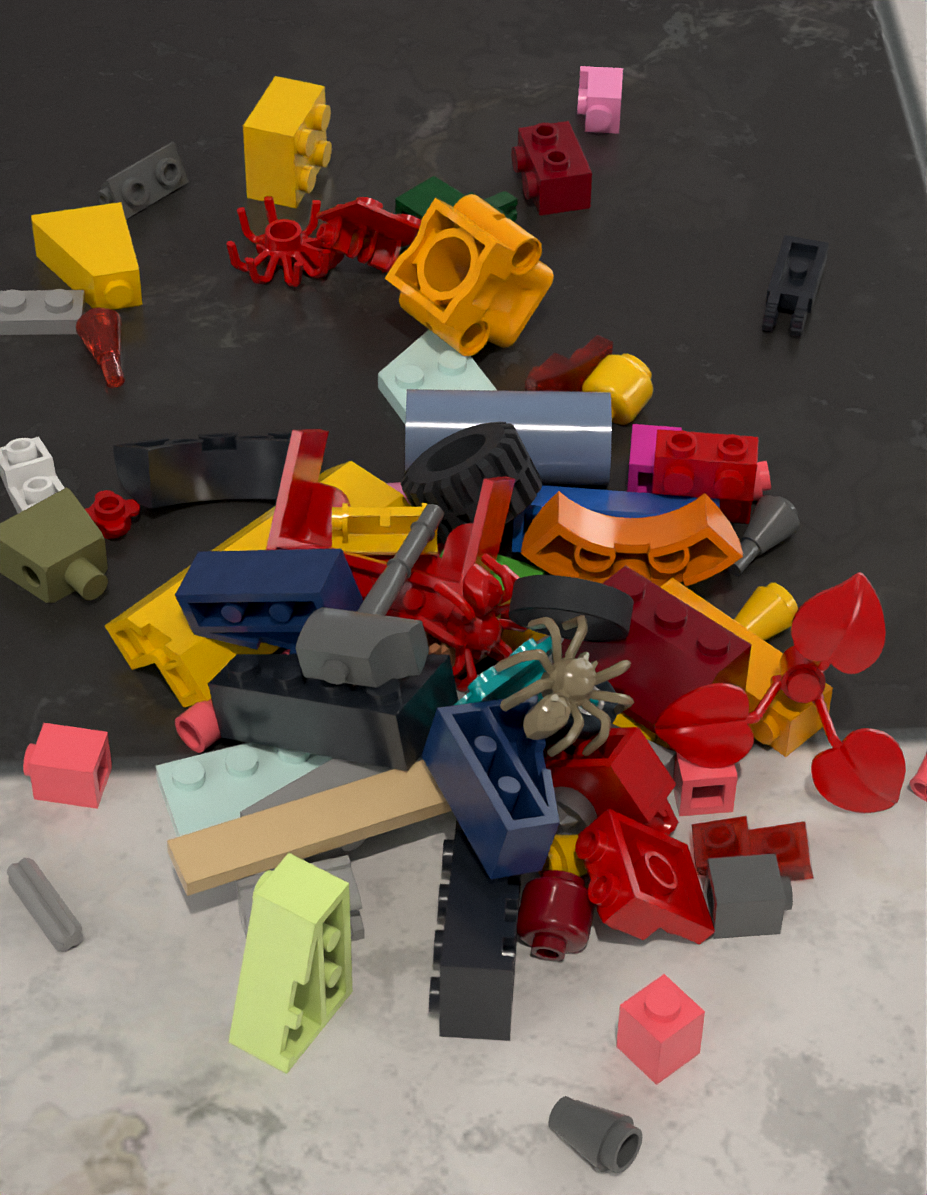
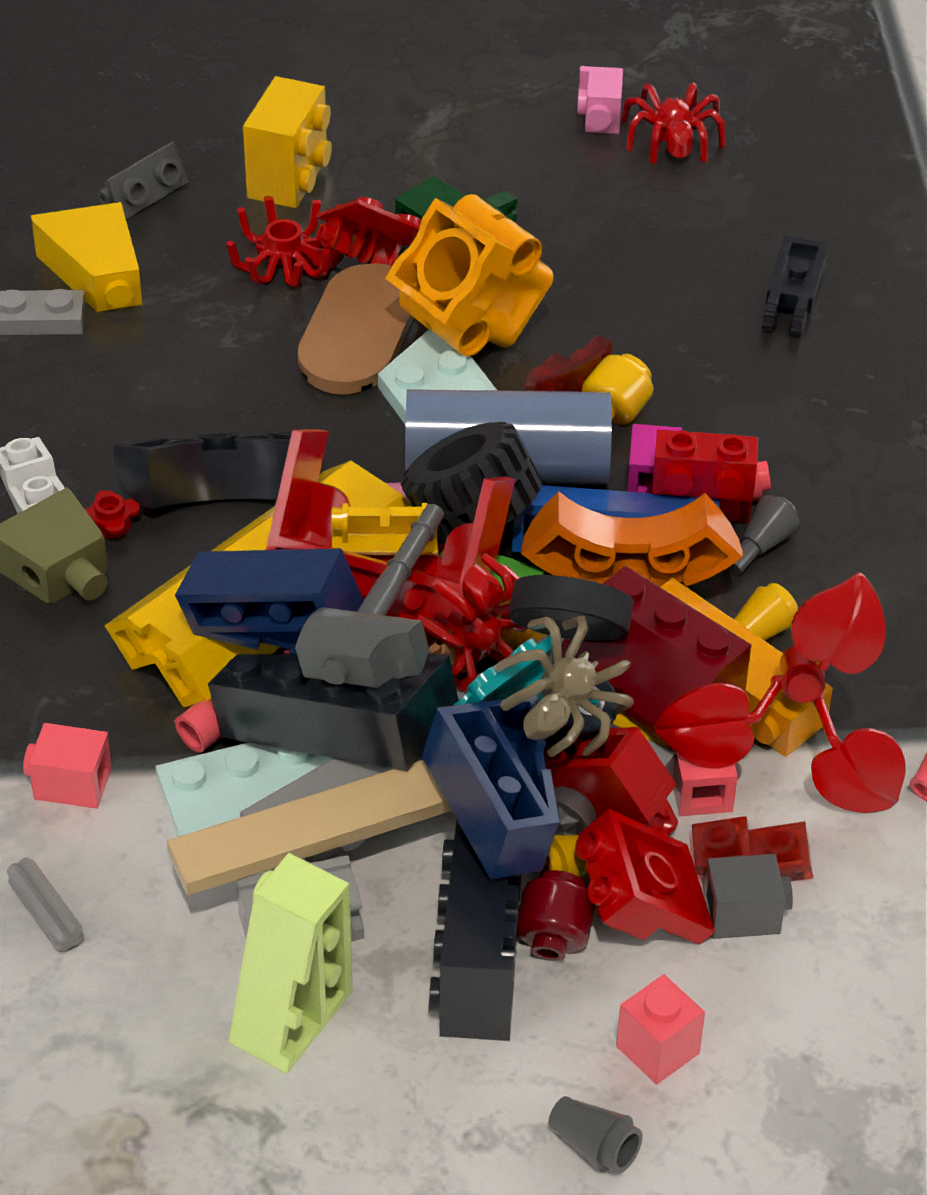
clear red cone [75,308,125,388] -> none
dark red brick [511,121,592,216] -> none
none -> medium nougat tile [298,263,414,395]
none -> red animal [621,82,726,164]

